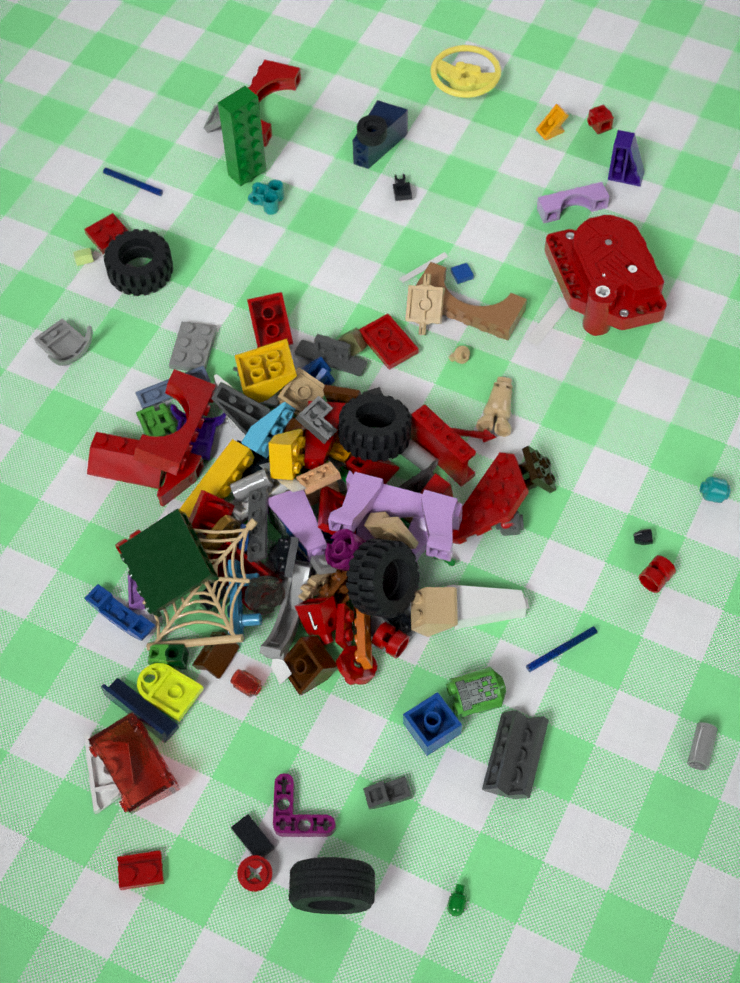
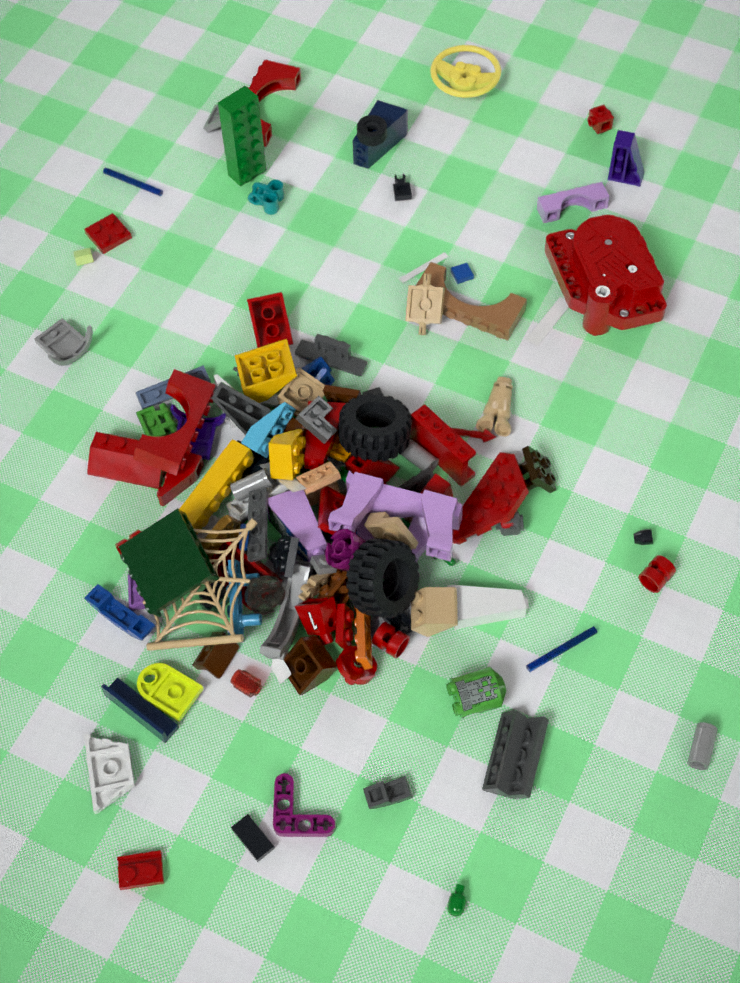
clear red windscreen [88,712,180,814] -> none
black tyre [104,229,173,296] -> none
leg [147,644,189,669] -> none
light grey plate [169,321,217,371] -> none
red plate [189,490,235,536] -> none
red gear [237,855,273,892] -> none
black tyre [289,857,375,914] -> none
olive panel [337,327,367,356] -> none
red plate [358,313,419,370] -> none
blue slope [403,692,462,756] -> none
tan plate [448,346,470,364] -> none
light orange slope [535,104,569,141] -> none
teal head [700,477,731,503] -> none

